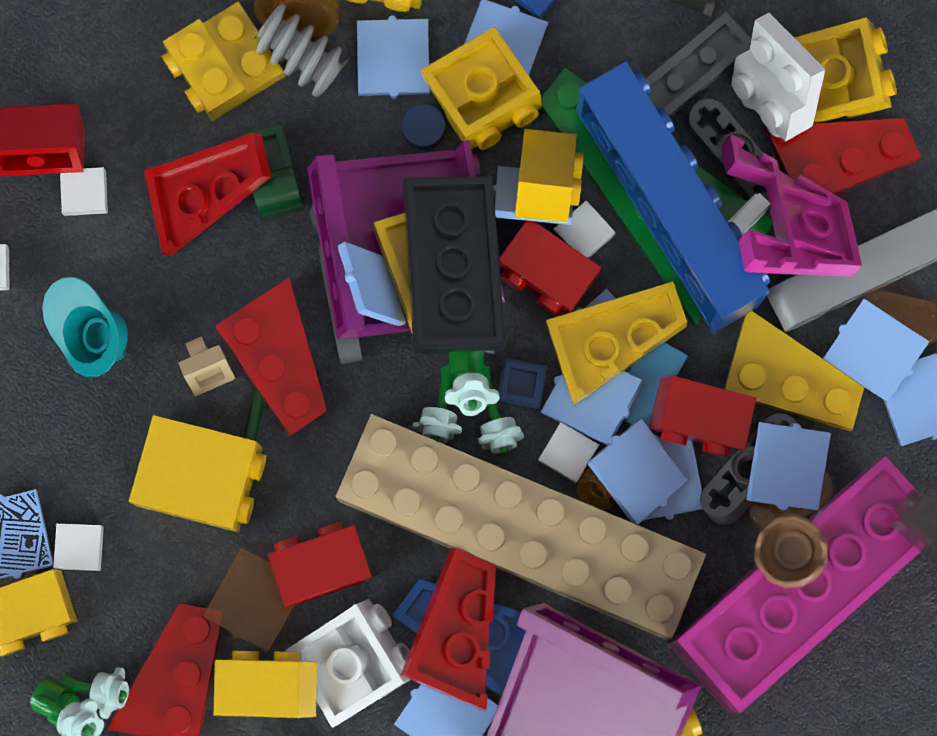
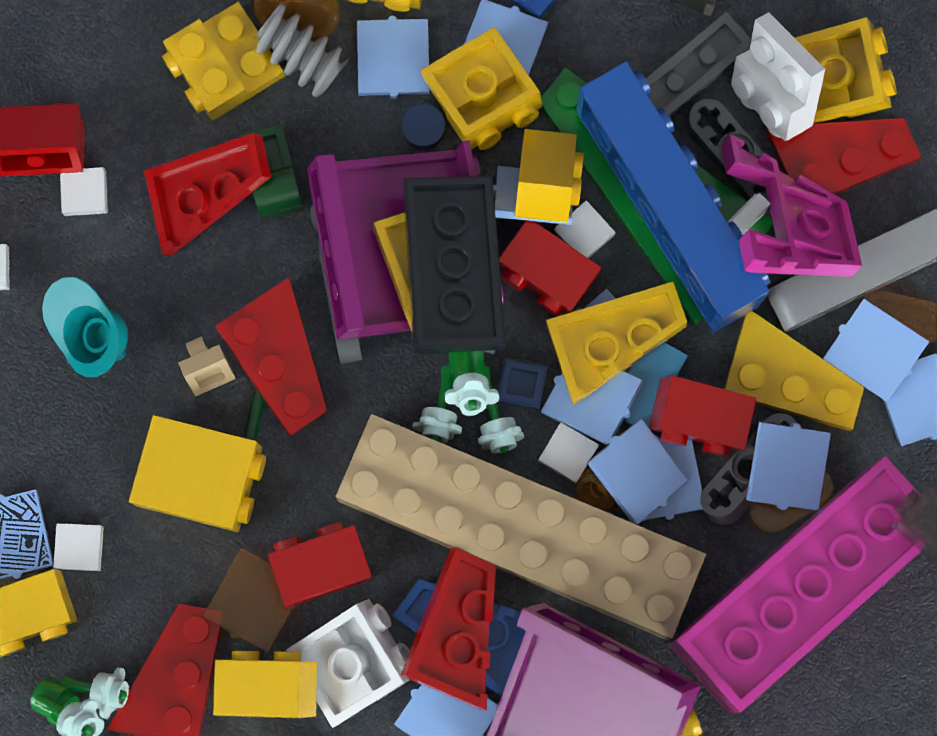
light blue piece [337,242,406,326] -> none
medium nougat hair [754,515,828,588] -> none

